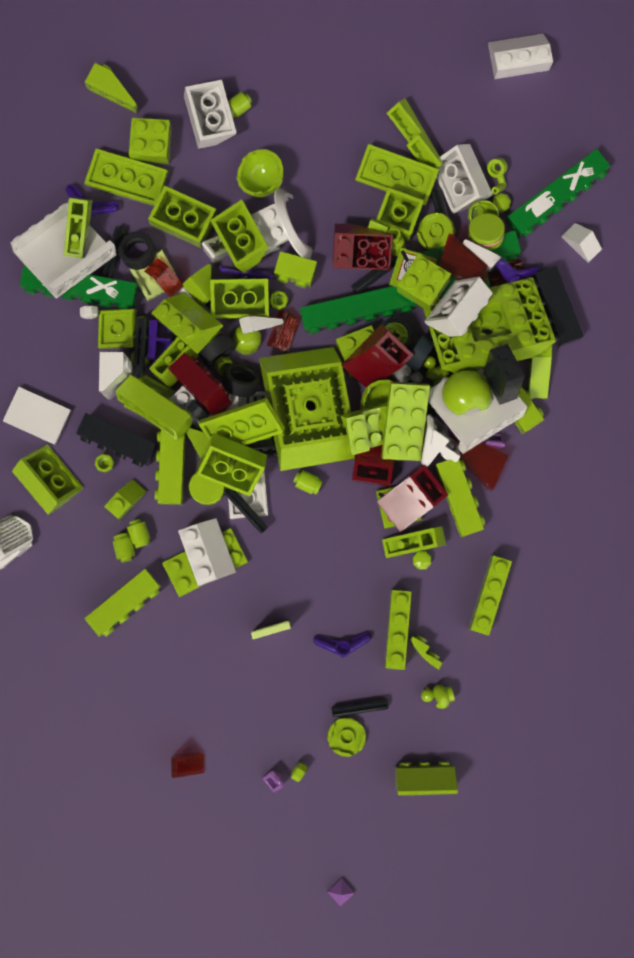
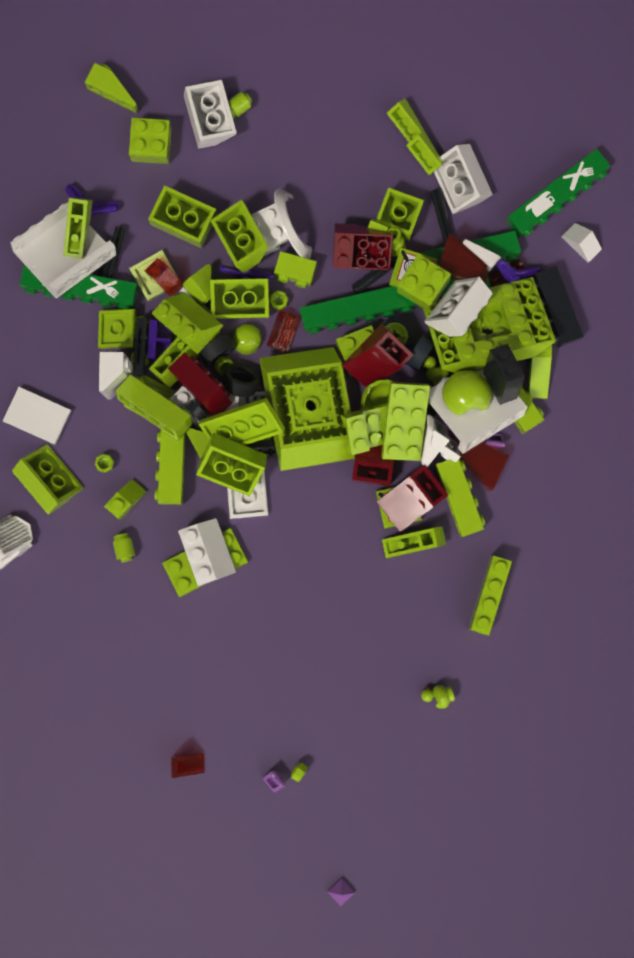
black brick [76,413,158,468] -> none
white tile [80,306,99,319] -> none
lime plate [84,149,168,206] -> none
lime brick [84,569,162,637] -> none
black tyre [118,232,156,270] -> none
lime brick [127,519,151,548] -> none
lime head [189,473,225,505] -> none
white slope [202,236,229,265] -> none
black axle [224,488,268,534] -> none
lime cylinder [236,149,284,198] -> none
white slope [239,316,284,334] -> none
yellowish green tile [251,620,291,639] -> none
lime brick [293,470,323,495] -> none
dark purple piece [313,632,371,657] -> none
lime tile [327,717,366,757] -> none
black axle [331,699,389,717] -> none
lime plate [355,144,439,206] -> none
lime brick [384,590,411,670] -> none
light grey animal [390,364,423,383] -> none
lime slope [395,761,458,795] -> none
lime slope [410,635,442,670] -> none
lime tile [413,551,431,569] -> none
lime tile [417,213,455,250] -> none
lime hair [468,200,499,222] -> none
lime head [469,213,505,251] -> none
lime plate [487,157,508,194] -> none
white slope [488,34,553,79] -> none
lime tile [492,193,511,213] -> none

